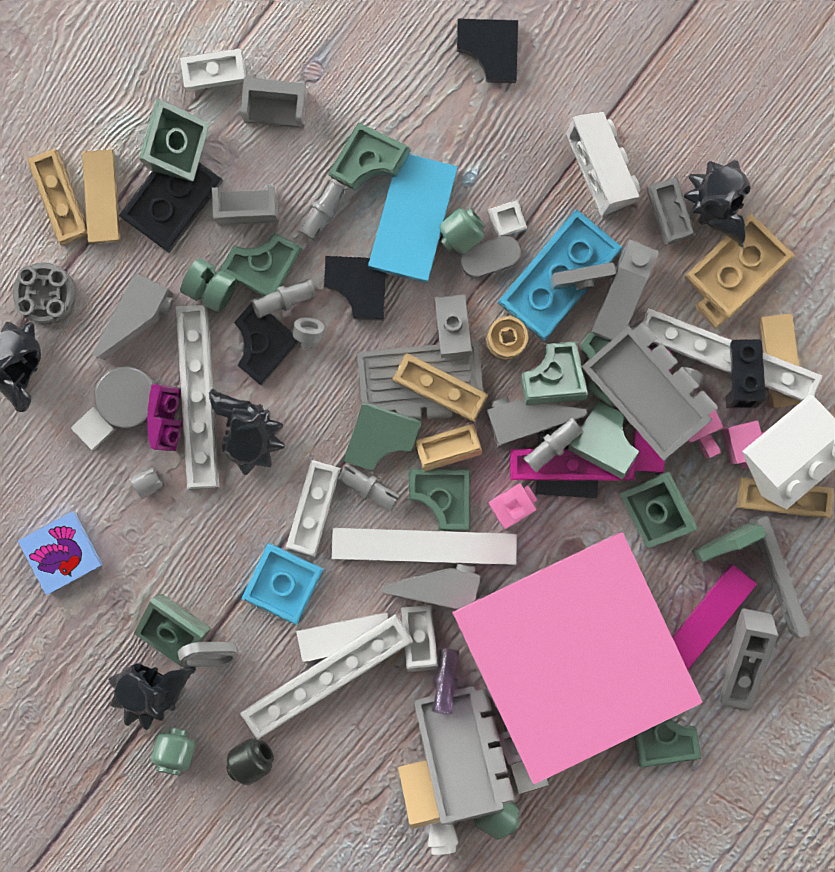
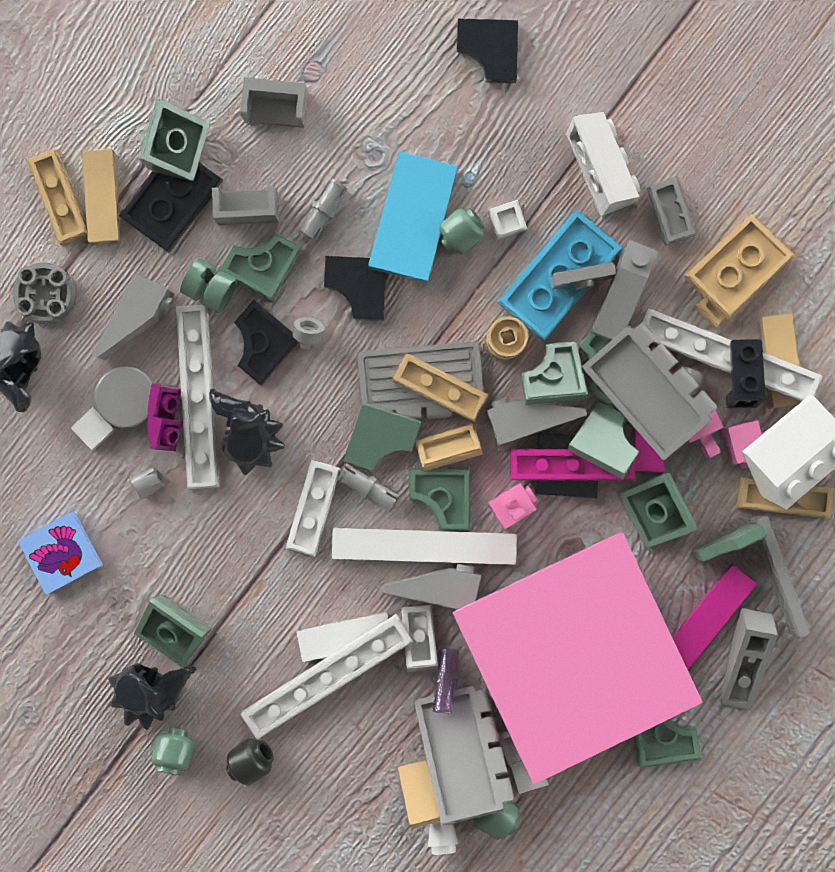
light grey tile [178,642,239,668] -> none
white plate [180,49,246,91] -> none
medium azure tile [241,543,324,625] -> none
light grey pin [252,279,316,318] -> none
sand green tile [328,122,411,190] -> none
light grey plate [435,295,472,358] -> none
light grey tile [461,236,521,278] -> none
light grey pin [524,417,584,473] -> none
black head [684,160,751,247] -> none

